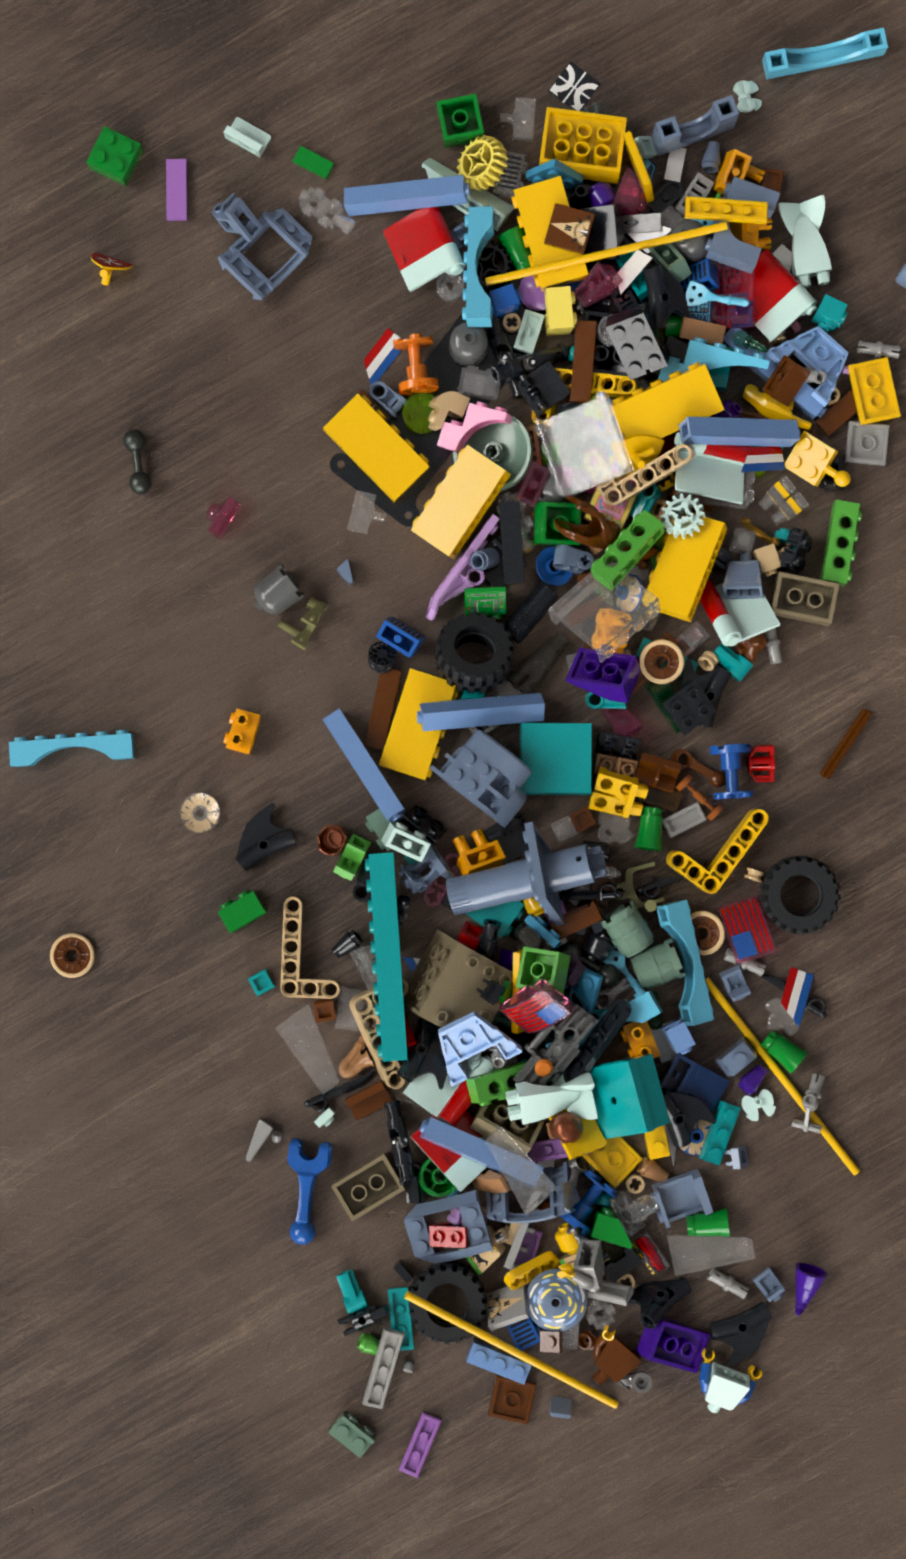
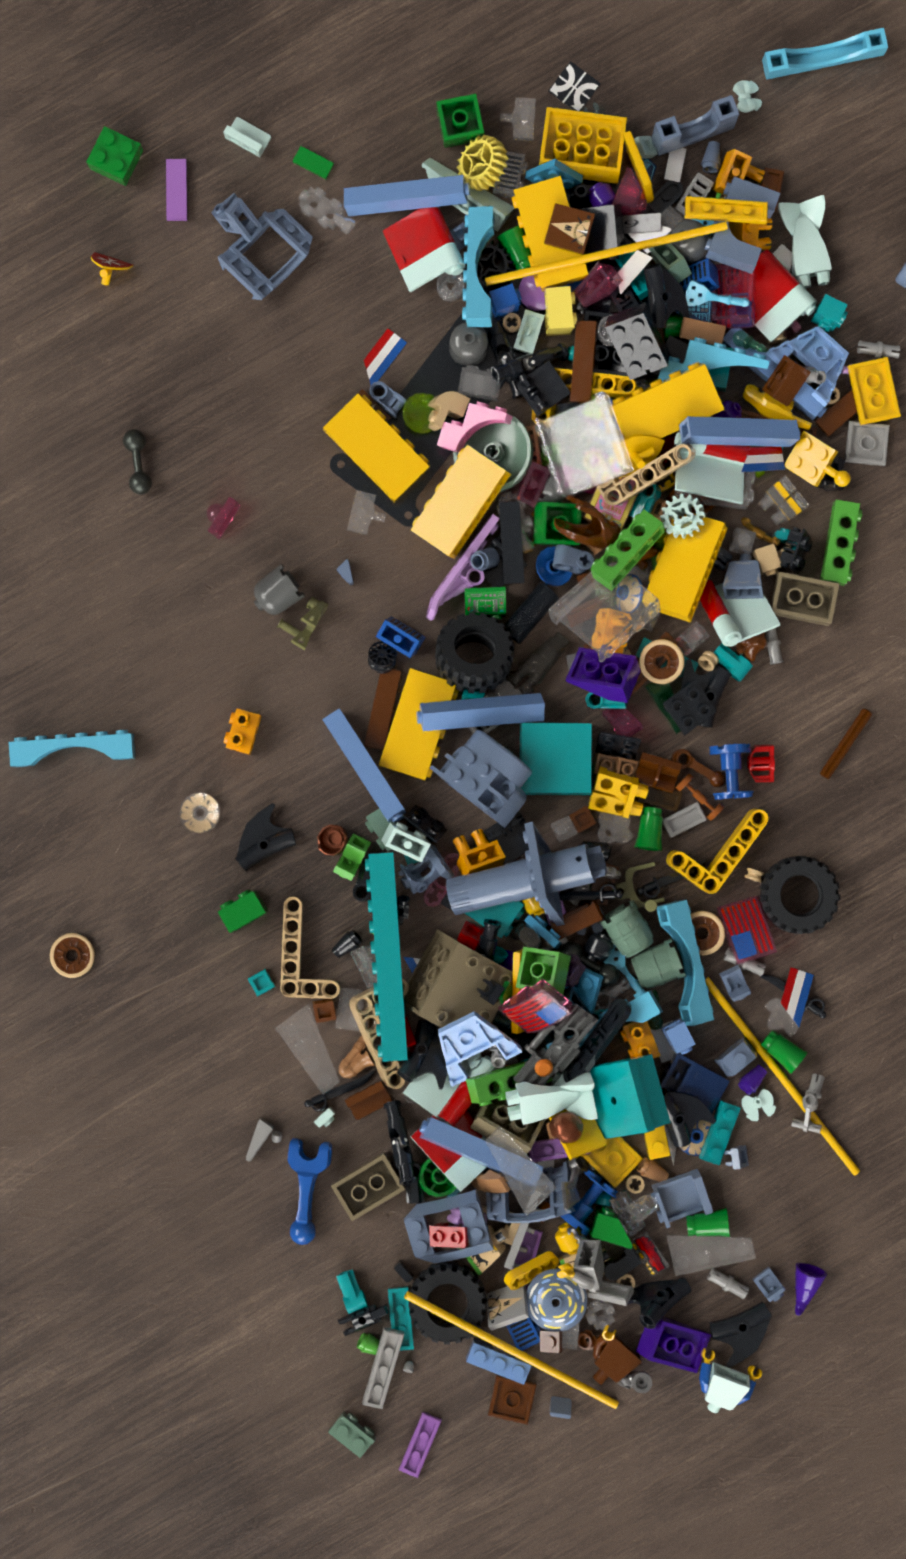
orange piece [393,333,439,396] -> none
none -> teal hinge [493,946,508,964]

